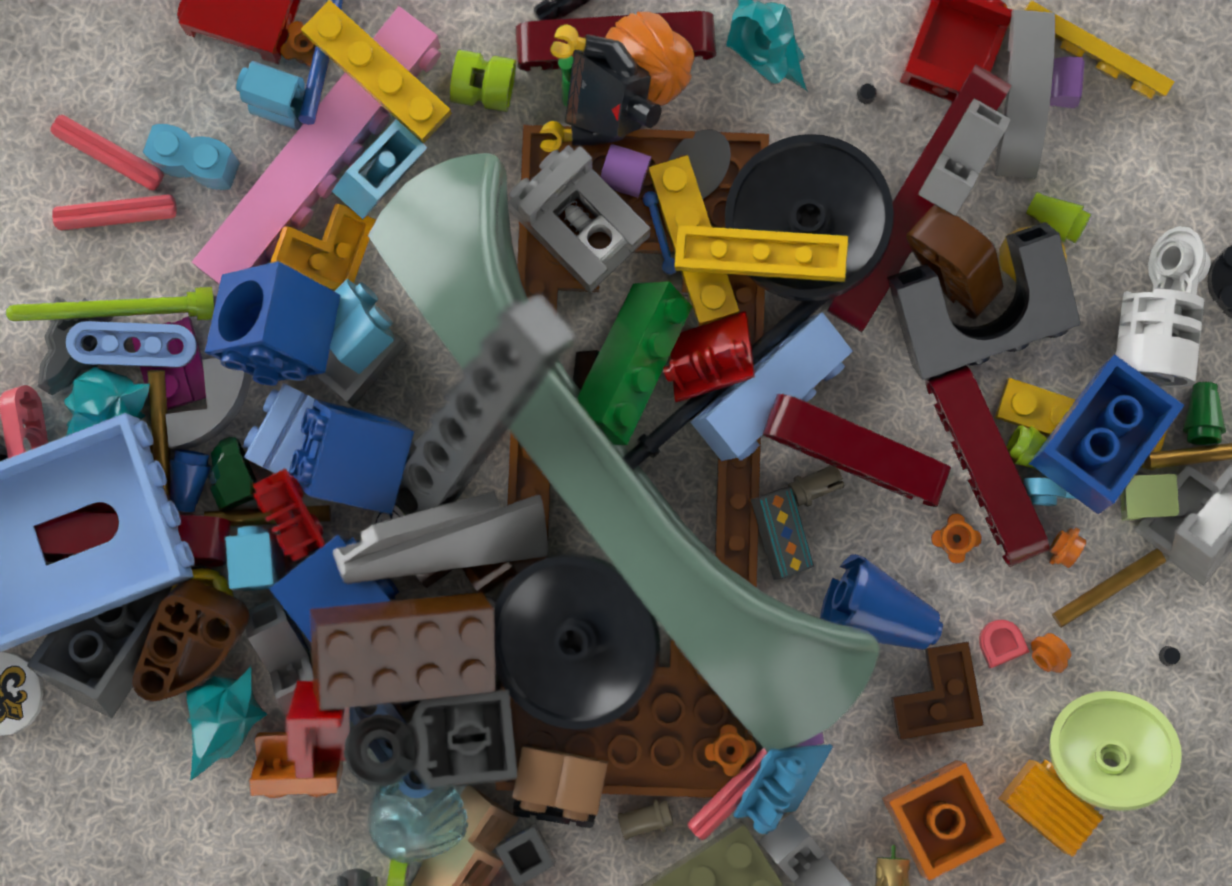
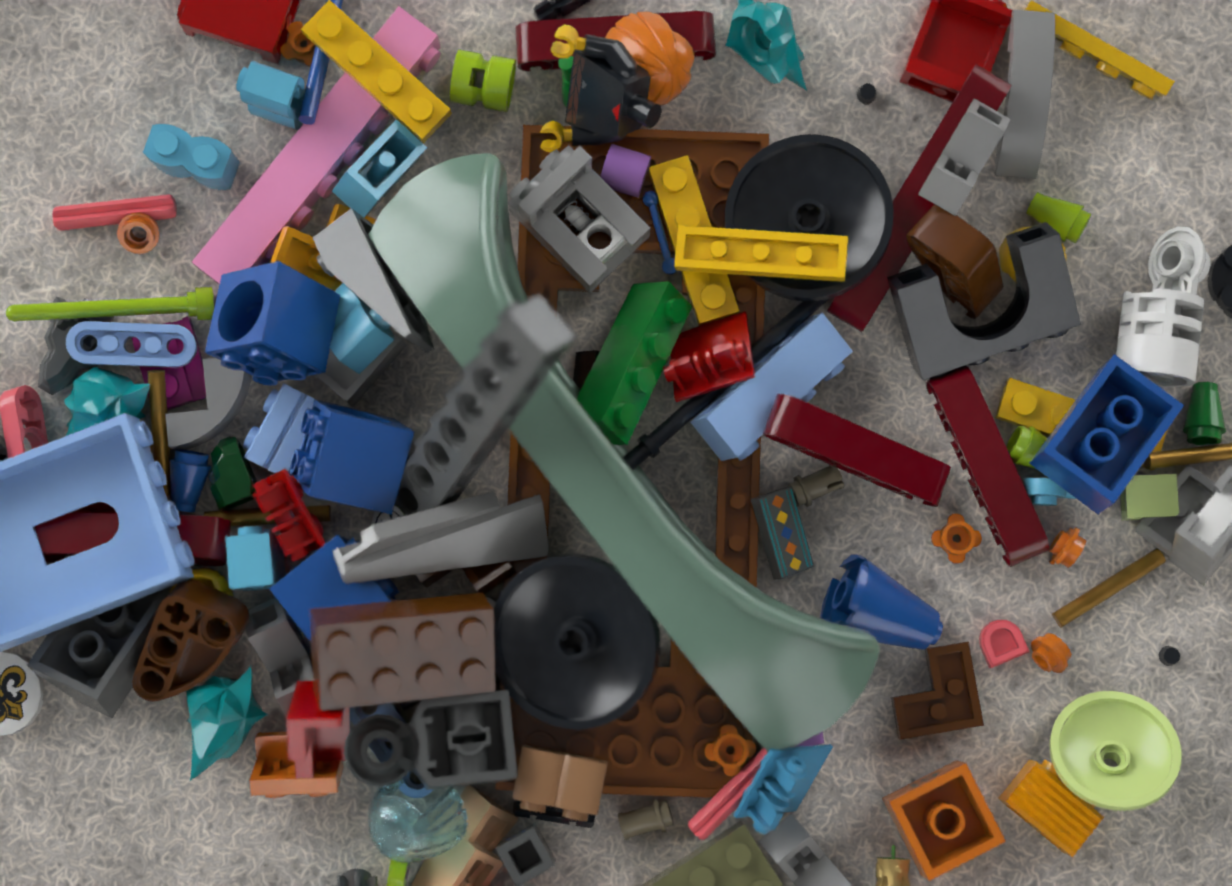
coral axle [50,115,164,191] -> none
dark grey sticker [668,129,731,199] -> none
medium lavender brick [1050,57,1085,108] -> none
none -> orange plate [117,213,160,254]
none -> wedge [313,208,434,354]

